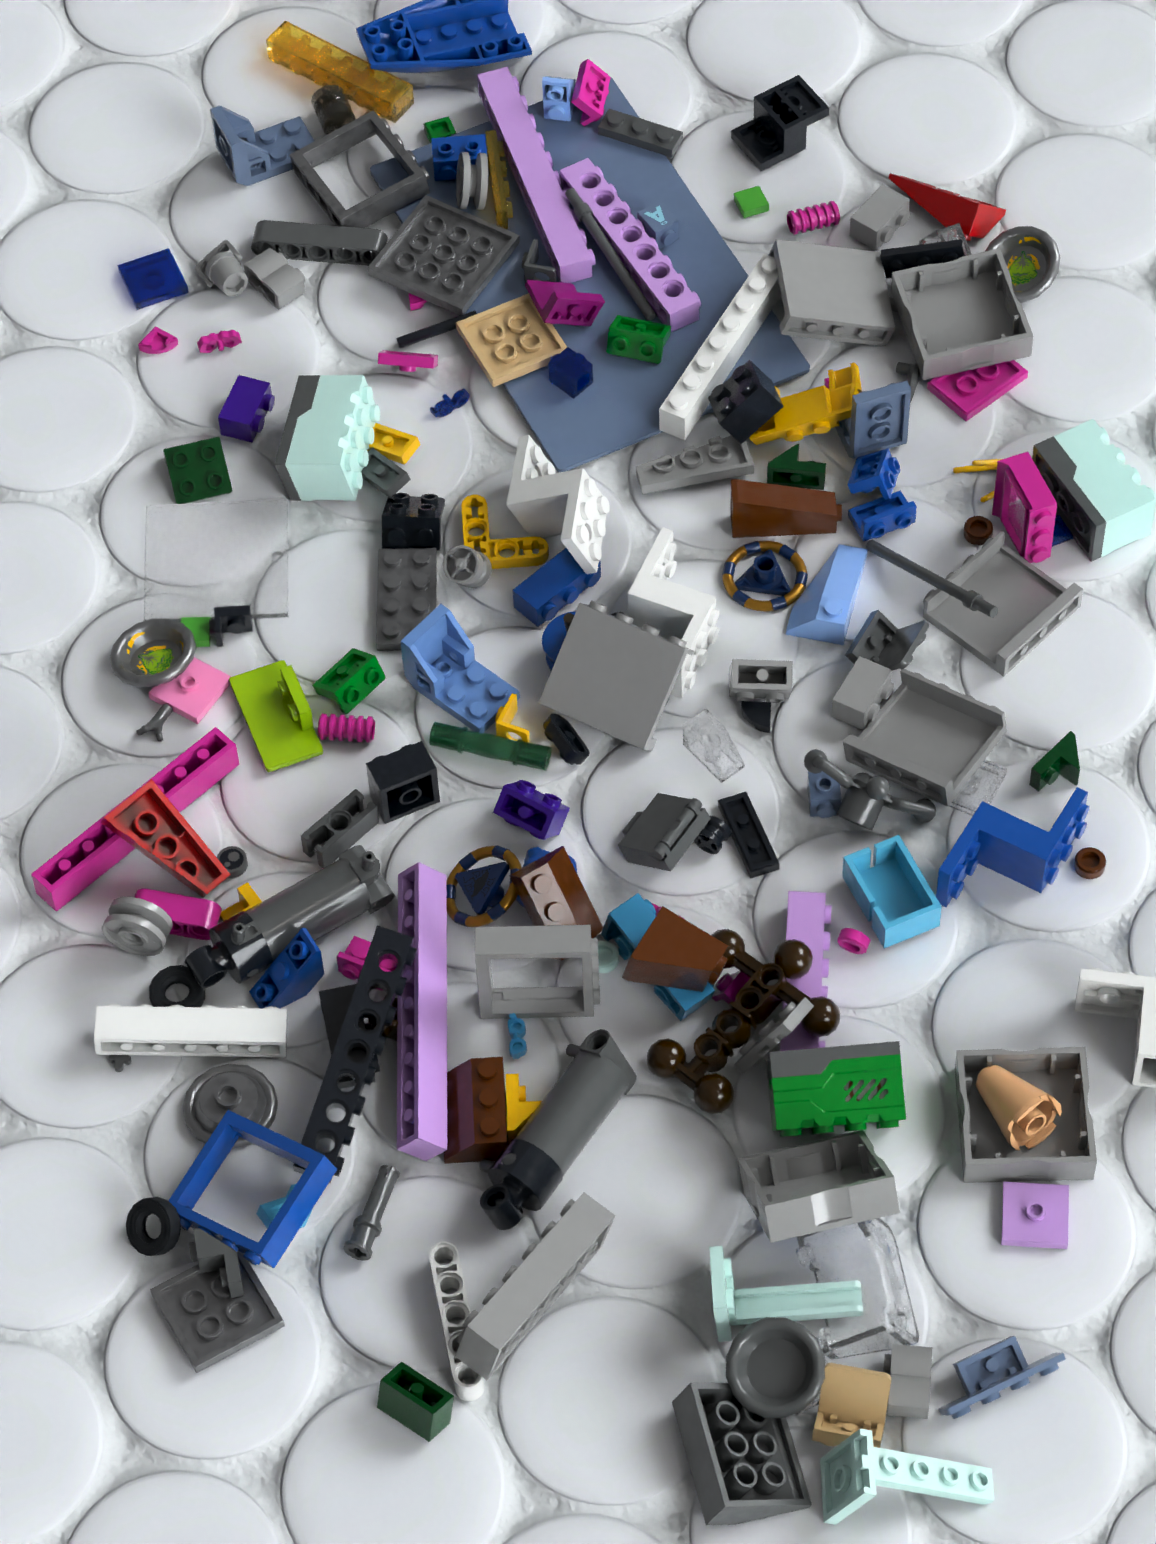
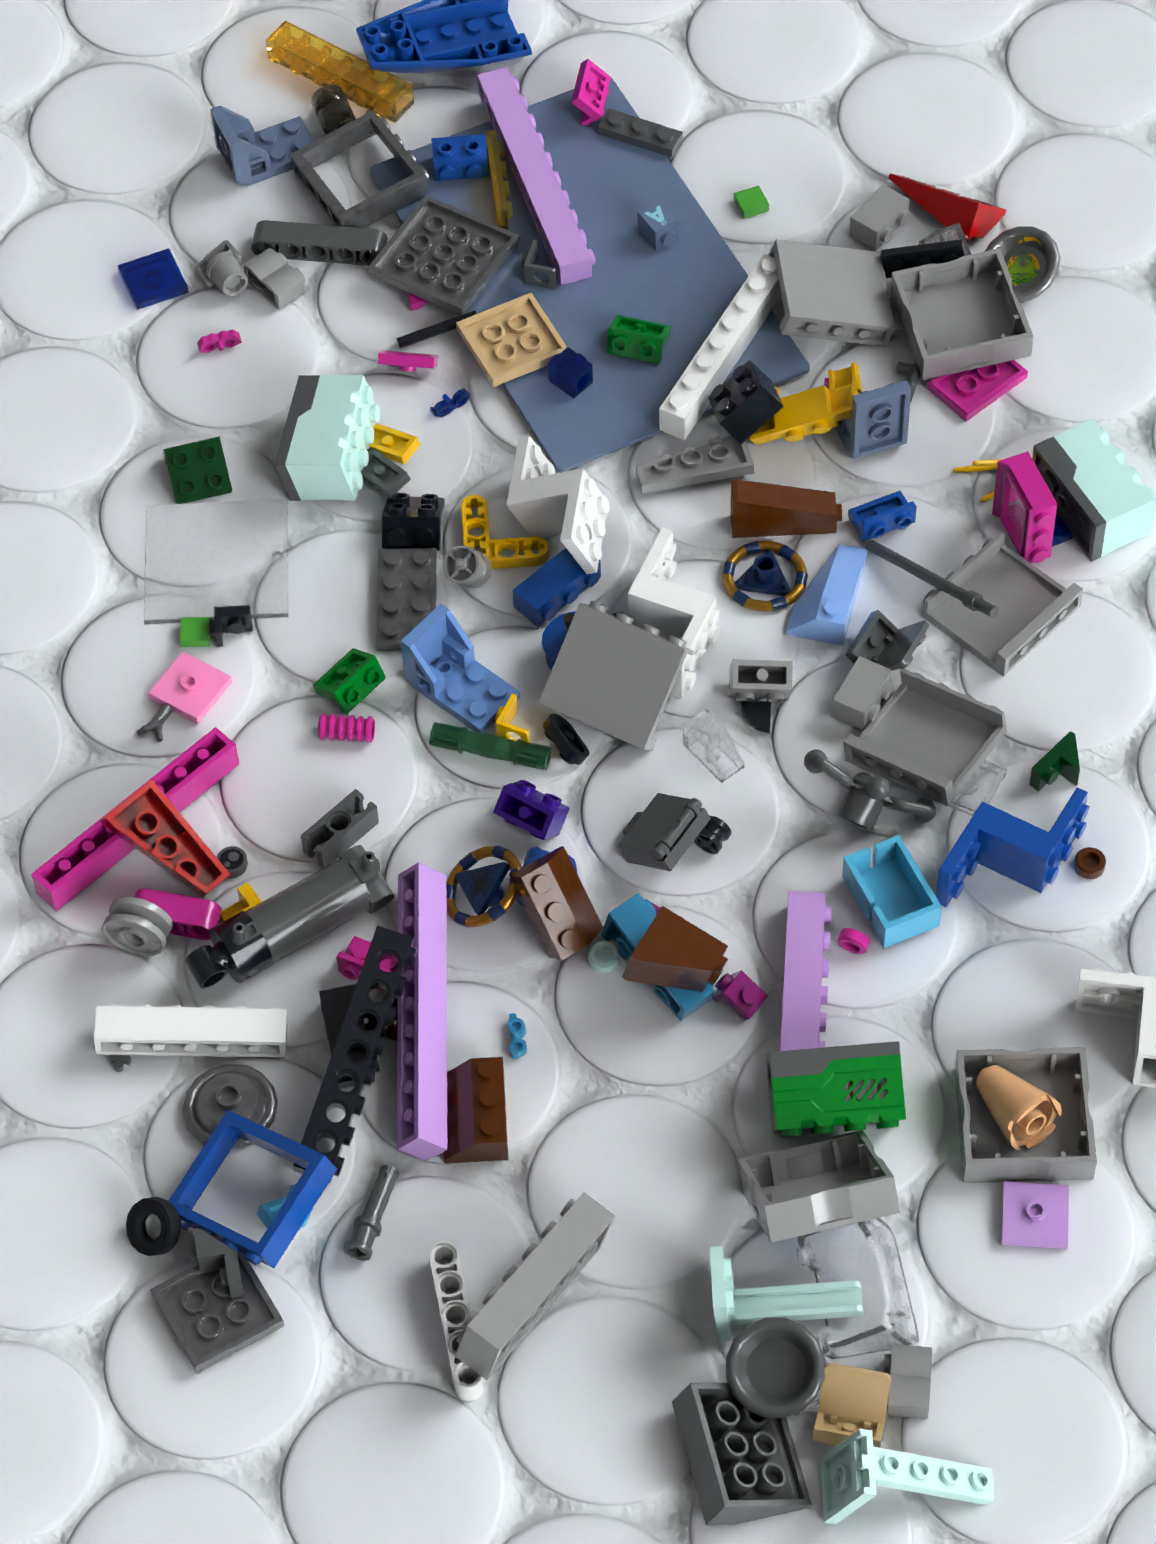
flat silver piece [110,618,196,687] -> none
dark pink tile [138,326,178,354] -> none
black tyre [149,965,205,1007] -> none
dark purple brick [218,375,275,443] -> none
lime bracket [229,660,323,772] -> none
blue slope [249,928,324,1009] -> none
black brick [366,741,440,824] -> none
dark green brick [377,1362,454,1442] -> none
green tile [423,116,457,143] -> none
light grey wheel [456,152,488,210] -> none
light grey window [475,925,600,1019] -> none
dark grey piece [479,1029,637,1230] -> none
yellow slope [506,1074,542,1143] -> none
magenta bracket [525,280,605,326] -> none
light blue slope [542,76,576,121] -> none
lavender brick [560,158,701,332] -> none
dark grey bar [565,188,656,321] -> none
dark brown piece [646,929,840,1114] -> none
black tile [718,791,780,878] -> none
black bracket [731,75,829,171] -> none
light grey wing [734,997,814,1074] -> none
dark green slope [767,444,826,490] -> none
dark pink piece [787,201,840,235] -> none
sand blue brick [807,771,841,818] -> none
blue bracket [847,448,900,500] -> none
sand blue bracket [938,1336,1066,1419] -> none
reddish brown tile [963,516,993,545] -> none

